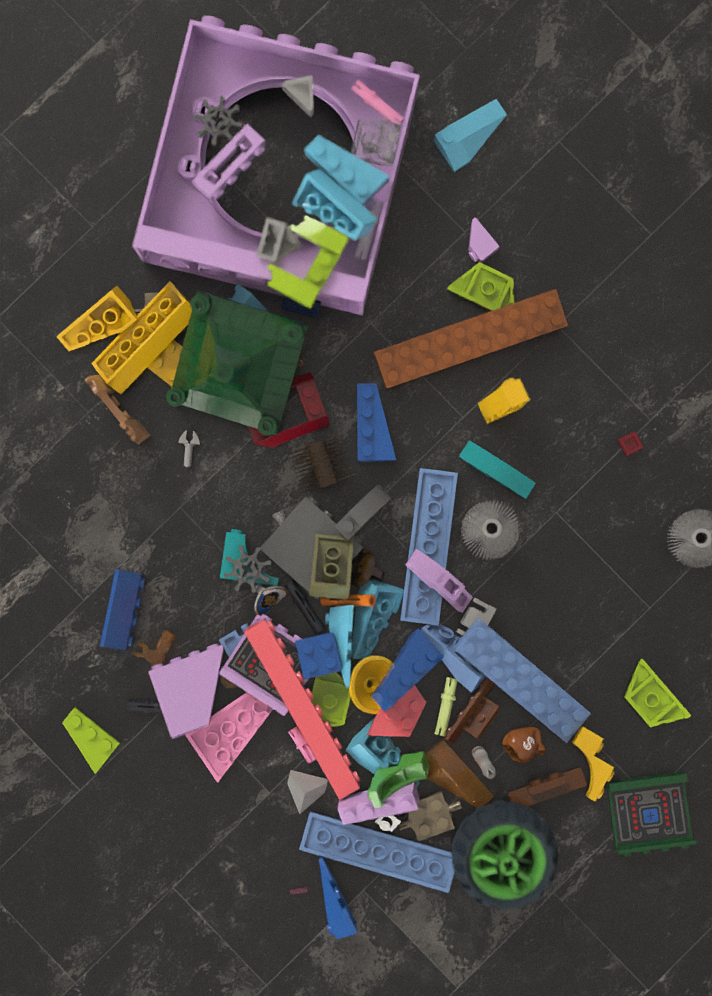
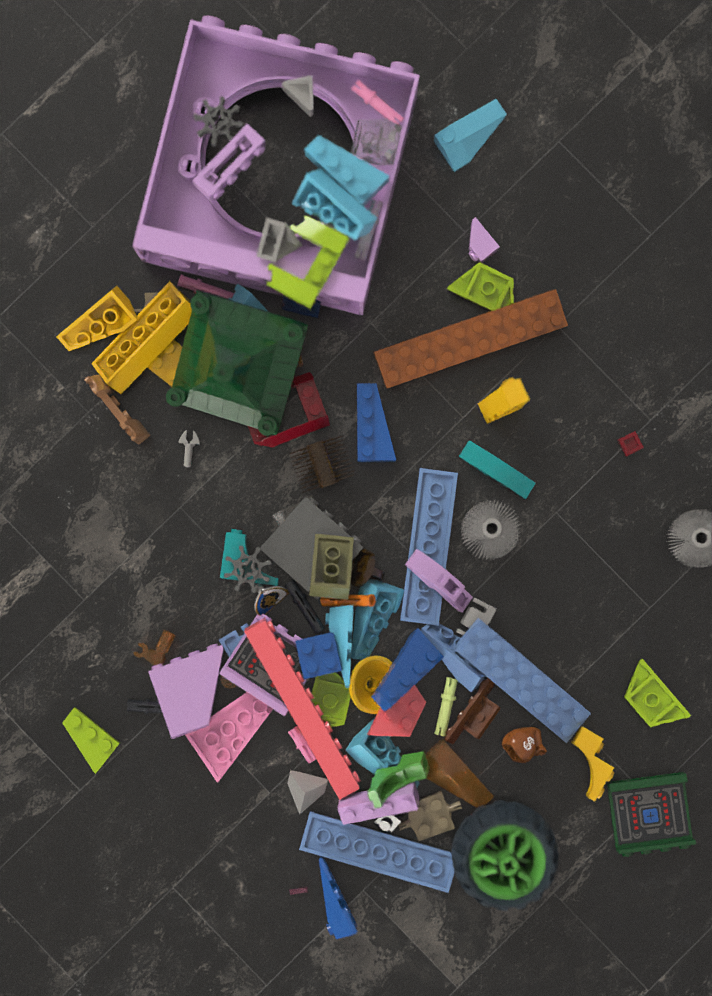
blue slope [100,569,145,650] -> none
dark grey arch [335,484,392,540] -> none
light grey piece [472,746,496,779] -> none
reddish brown bracket [508,767,587,807] -> none
none -> bright pink pin [177,274,235,299]

